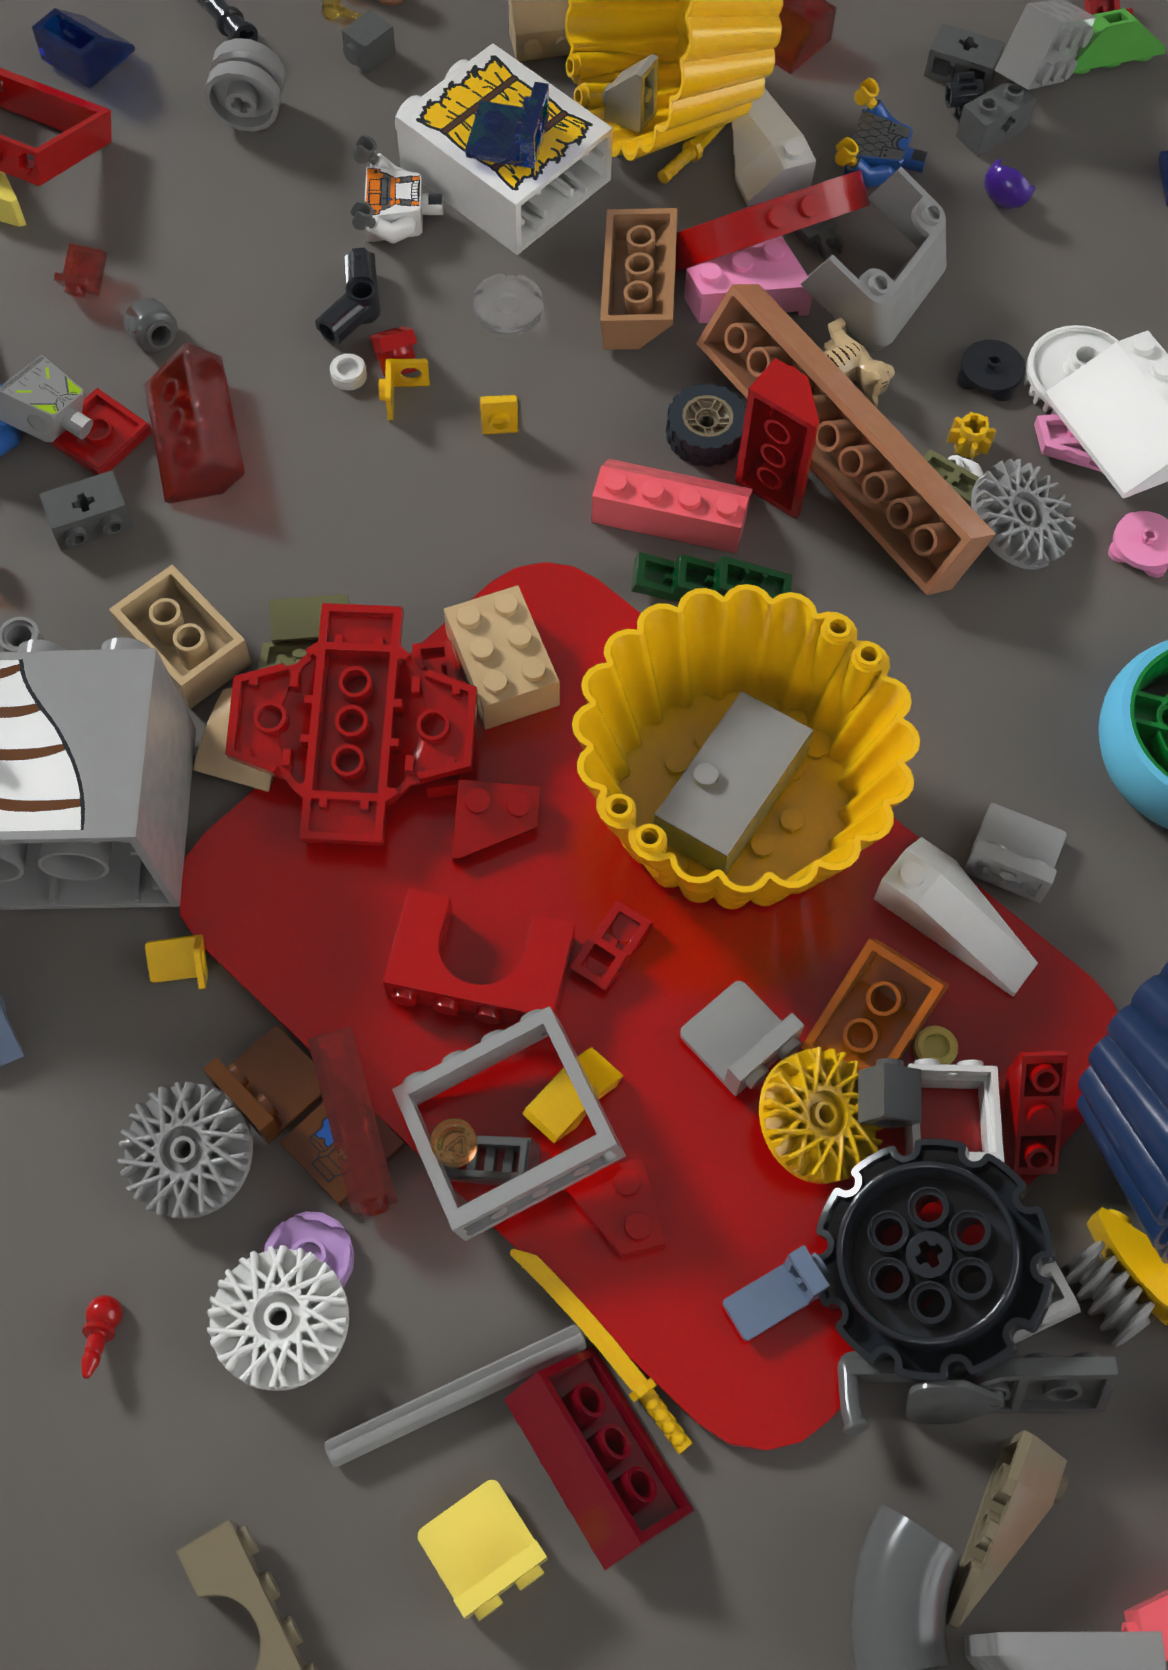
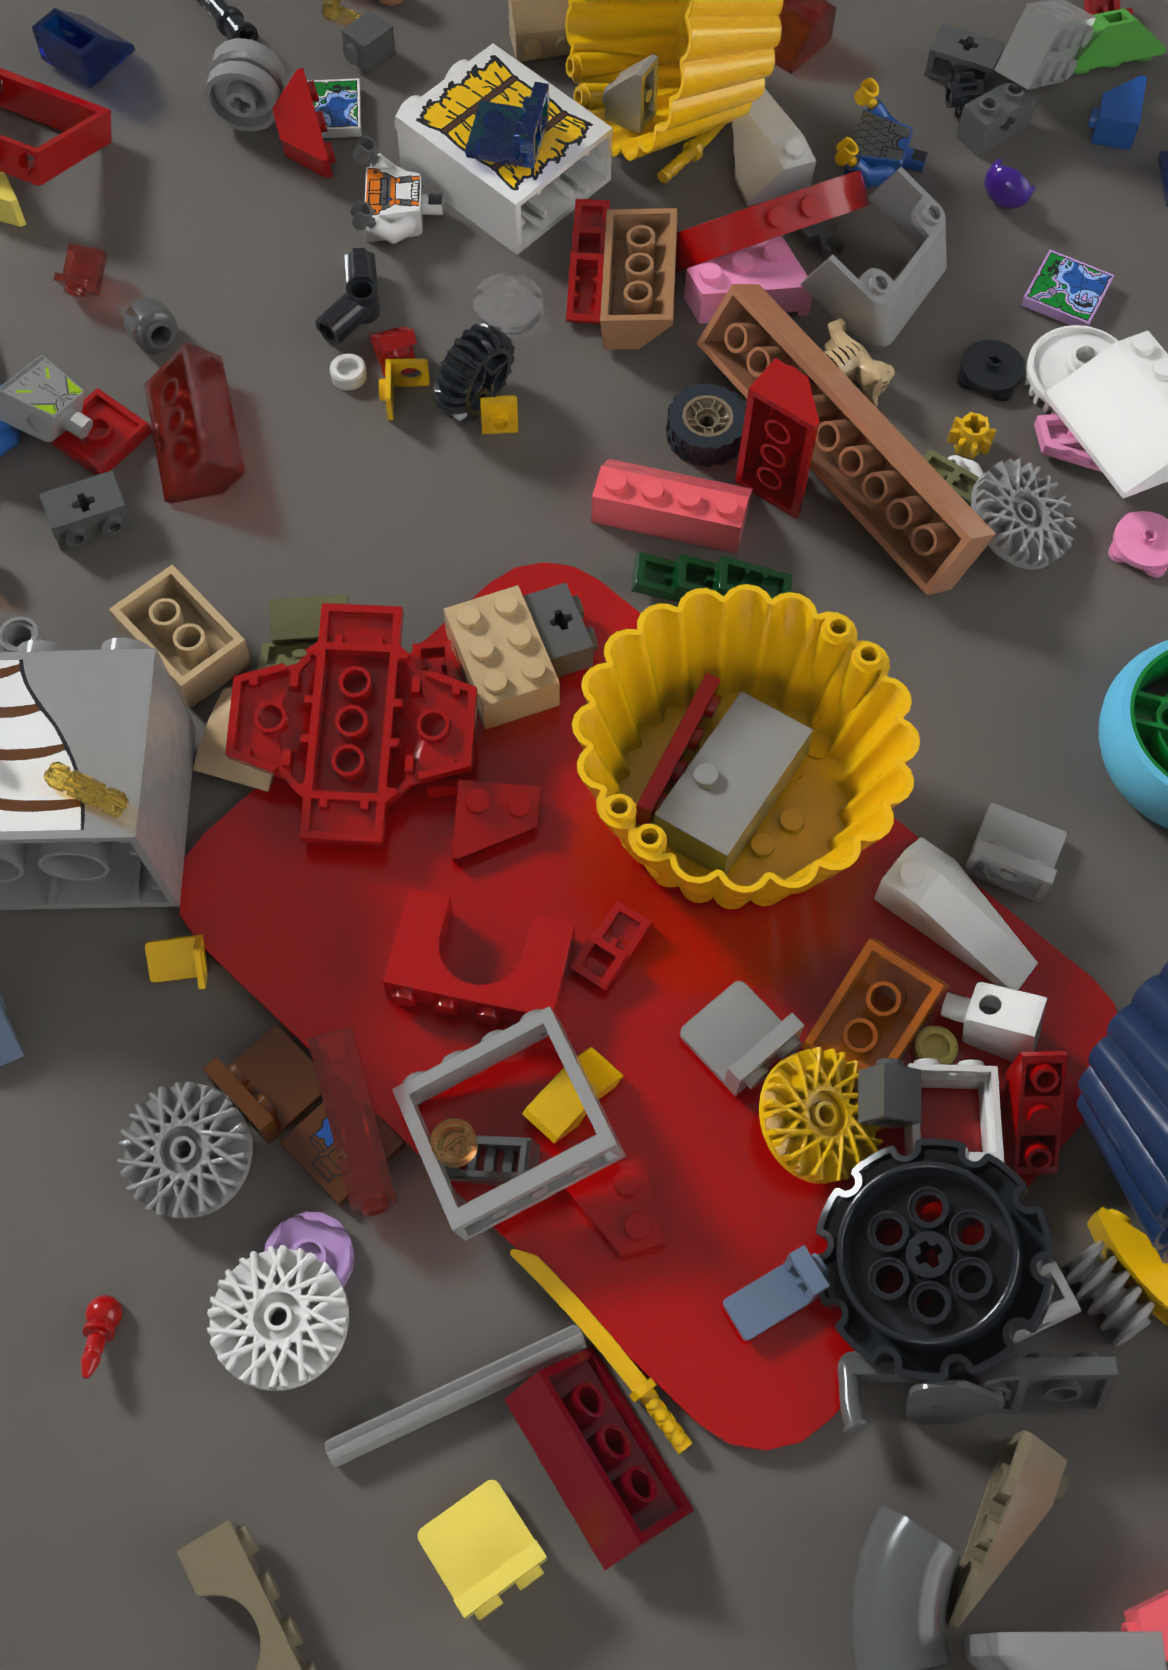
none -> clear yellow axle [43,762,129,817]
none -> red slope [272,68,336,178]
none -> tile [307,78,362,139]
none -> black gear [433,322,515,423]
none -> dark grey brick [523,583,598,677]
none -> red slope [566,199,610,324]
none -> red plate [636,673,722,825]
none -> white torso [941,982,1047,1062]
none -> tile [1021,249,1114,326]
none -> blue slope [1087,75,1147,150]

